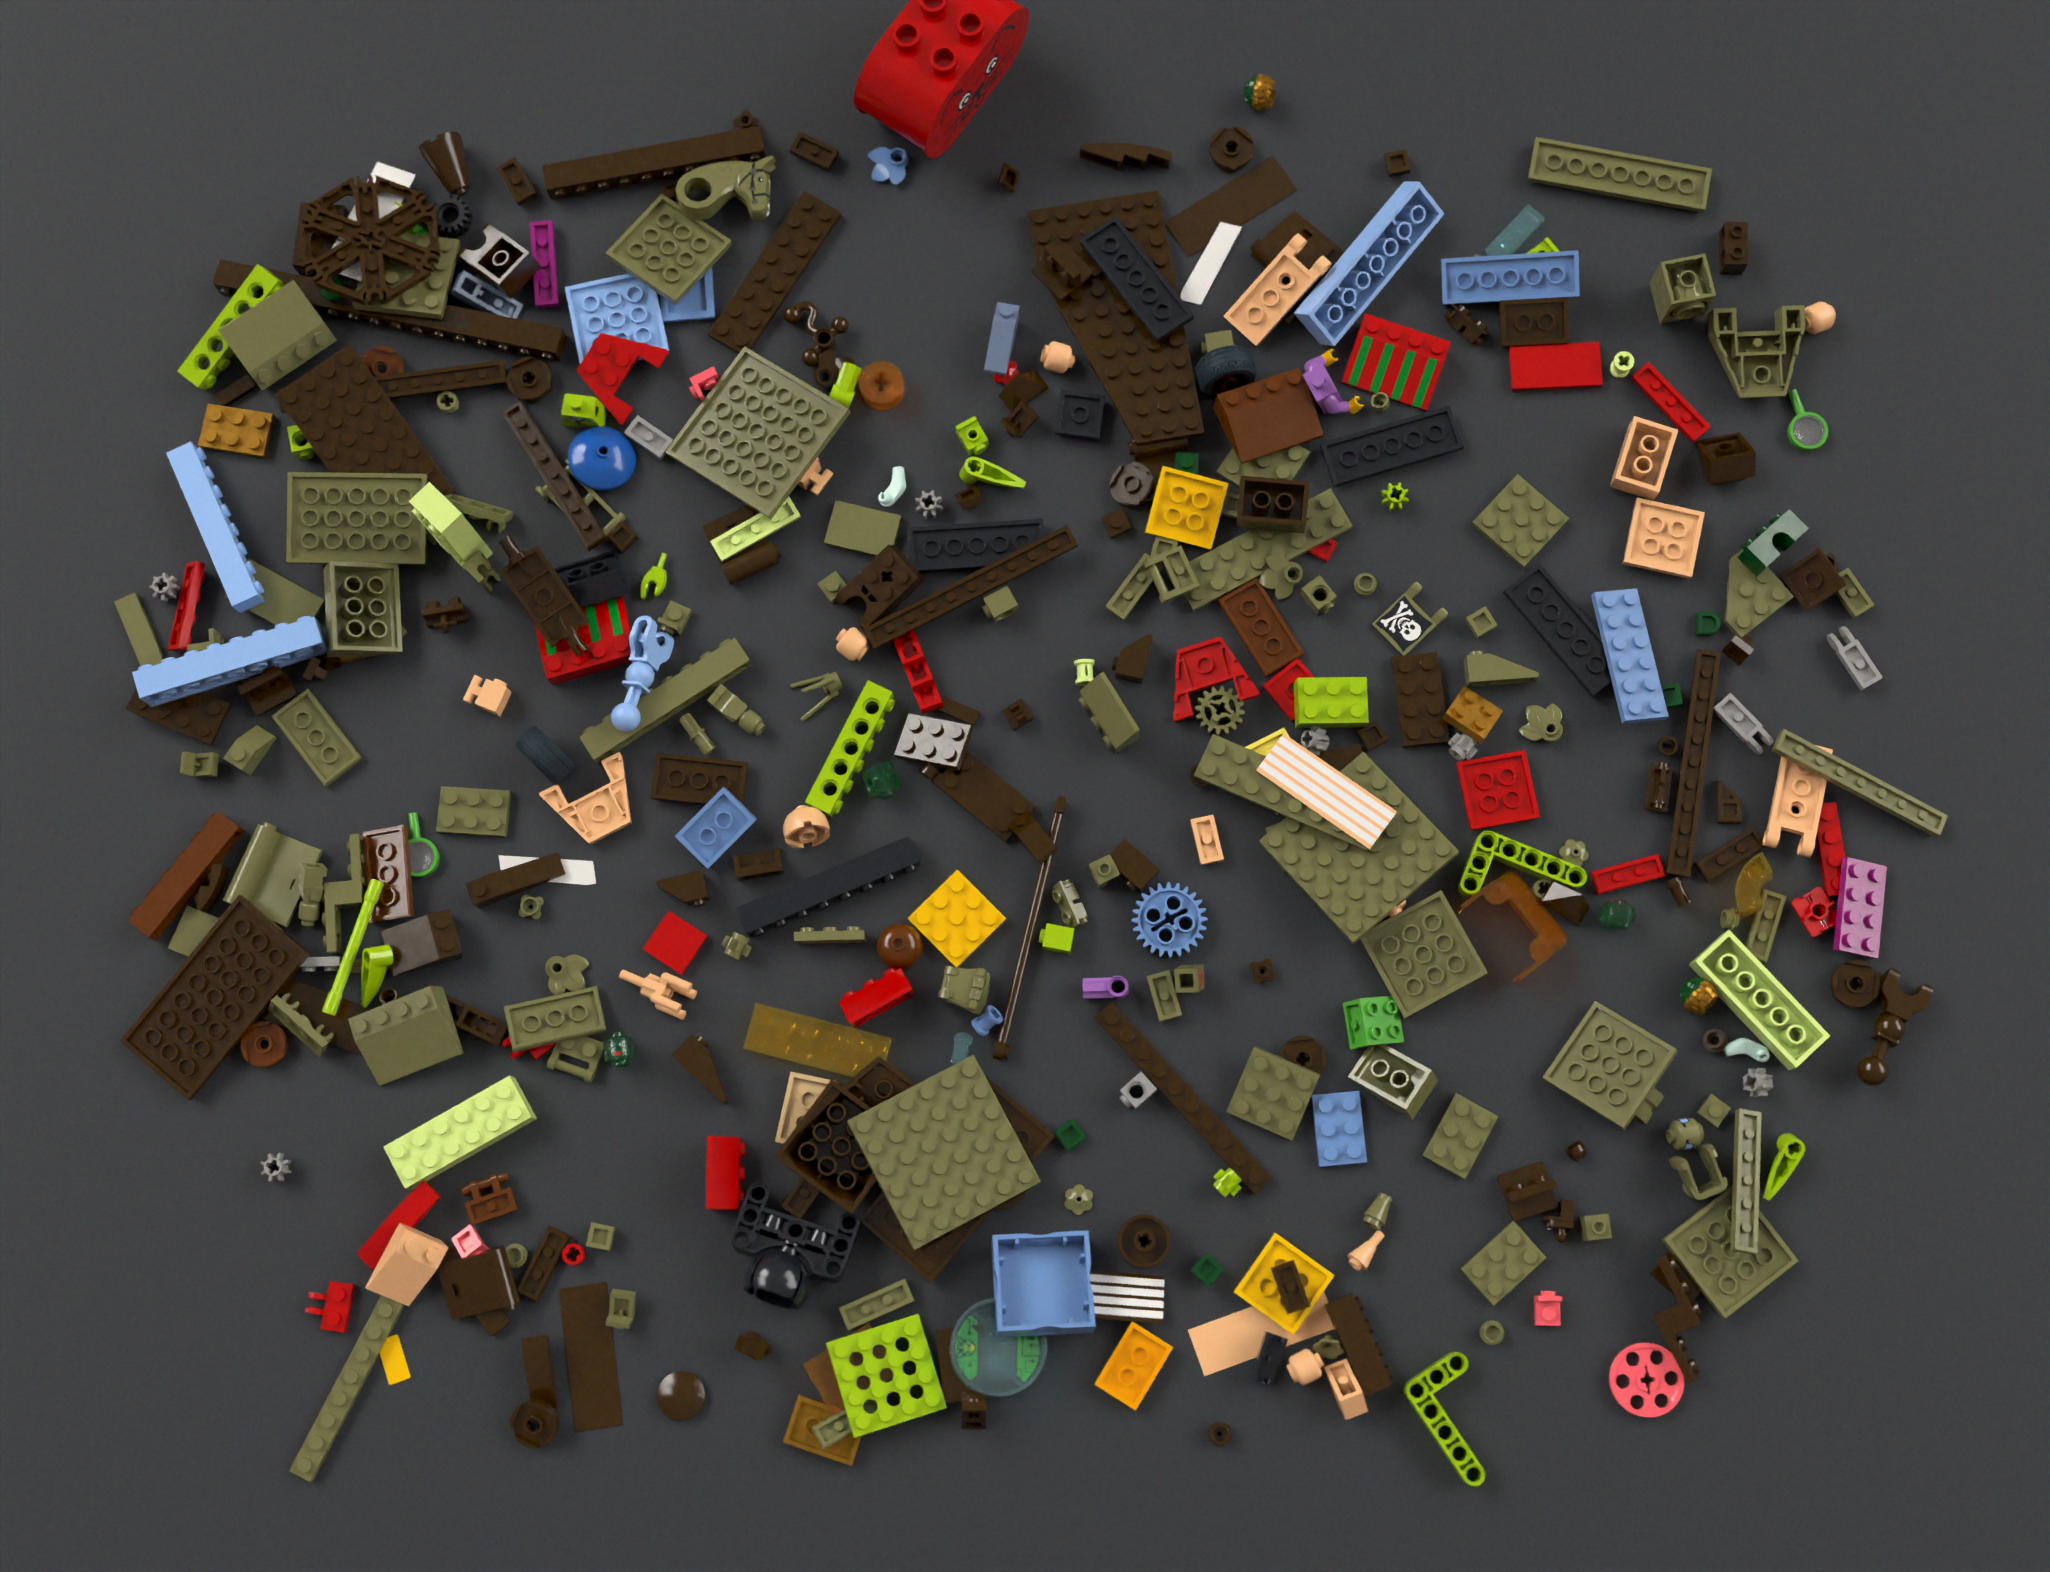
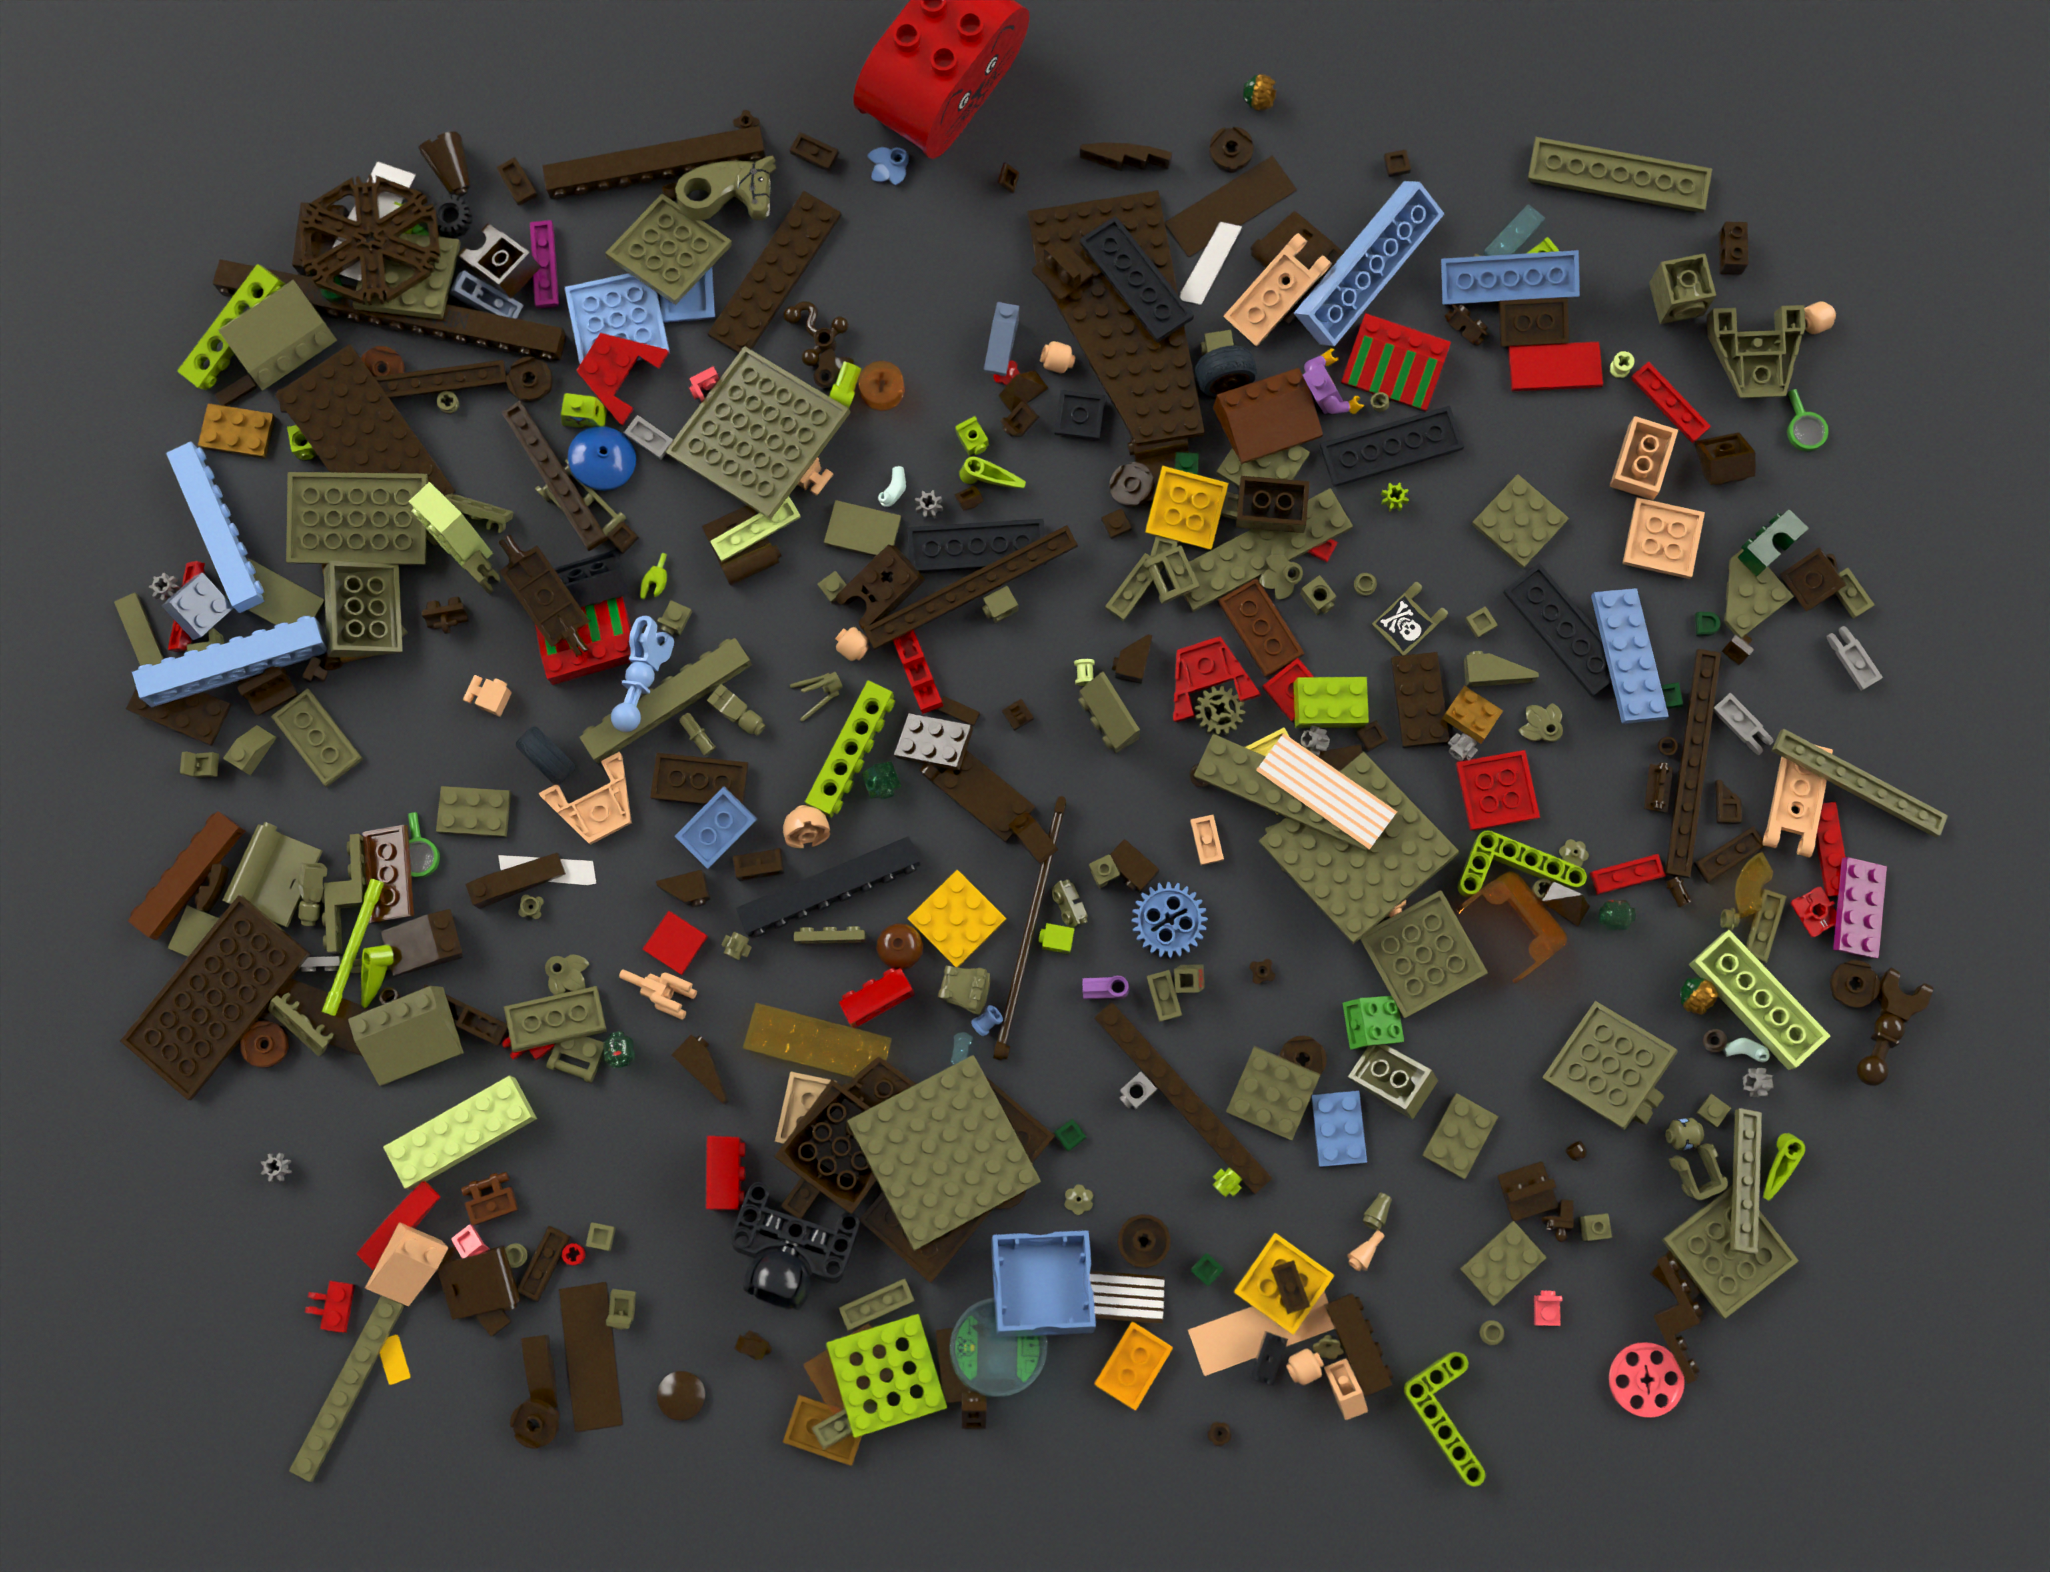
none -> brick [161,573,233,640]

